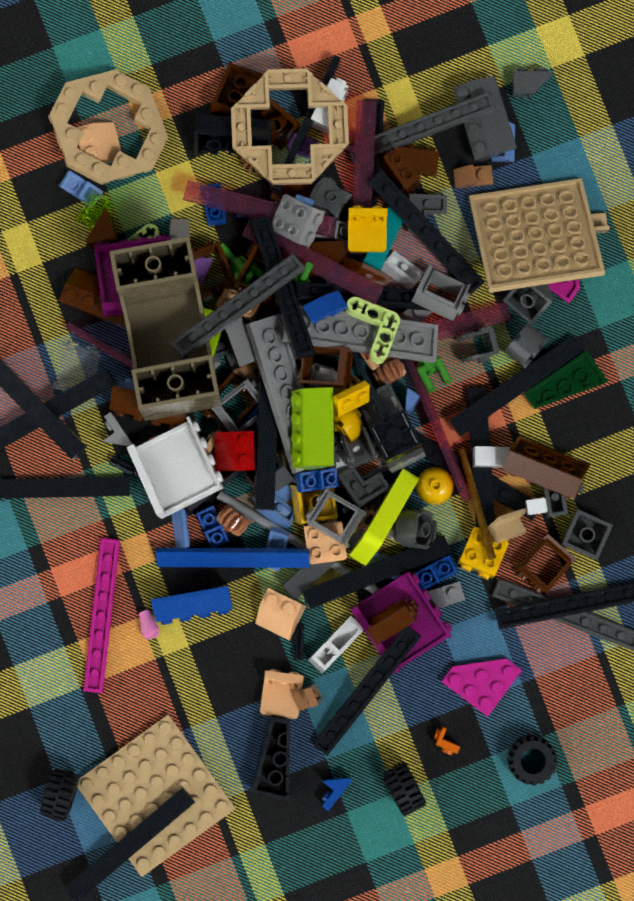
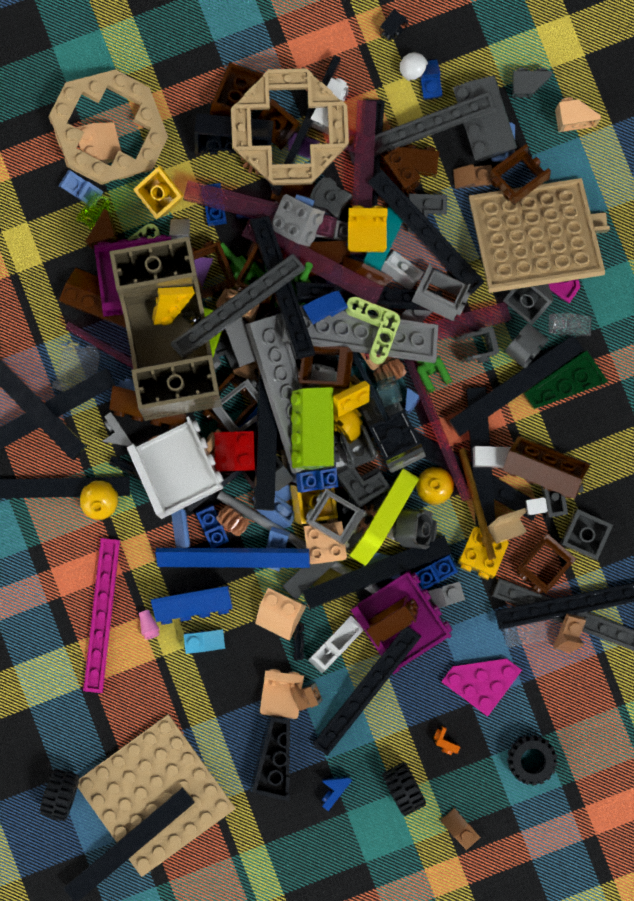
none -> yellow cylinder [80,481,118,520]
none -> yellow slope [133,166,184,220]
none -> yellow wing [152,286,195,326]
none -> black axle [181,308,201,326]
none -> medium azure slope [184,629,225,654]
none -> clear light blue panel [377,376,403,407]
none -> black brick [379,9,409,42]
none -> white hair [400,52,428,81]
none -> blue slope [420,60,442,100]
none -> medium nougat slope [440,808,481,850]
none -> reddish brown window [490,144,551,205]
none -> clear slope [504,621,547,647]
none -> clear slope [548,313,591,336]
none -> medium nougat slope [553,613,586,653]
none -> light nougat slope [555,97,601,133]

